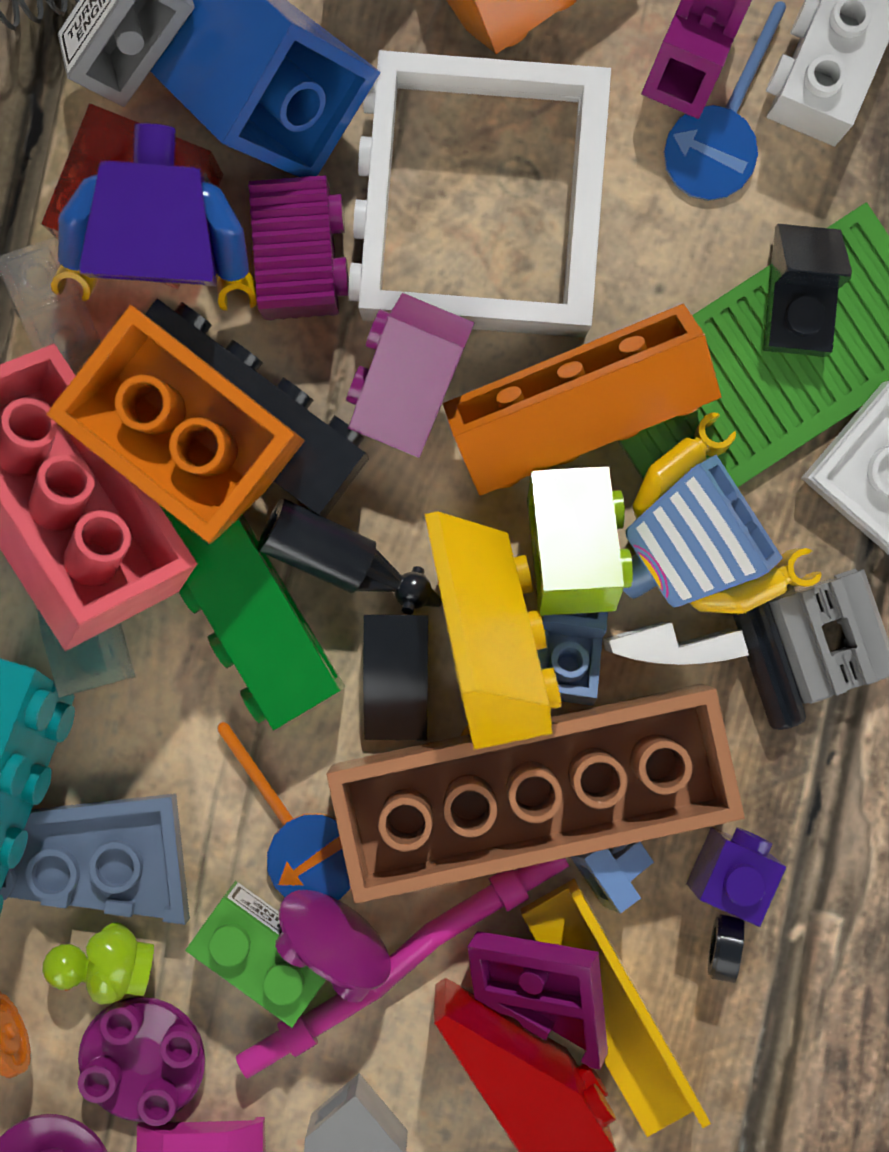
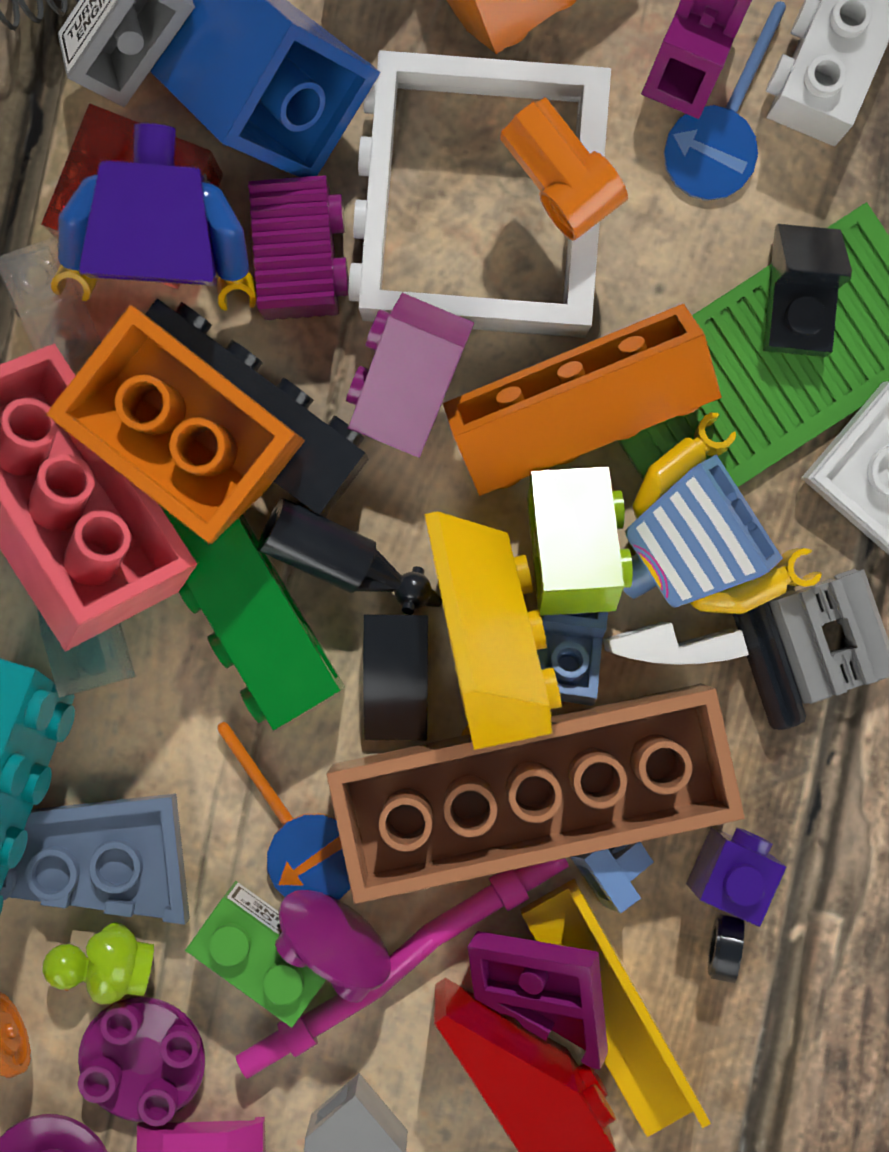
none -> orange piece [500,97,628,241]

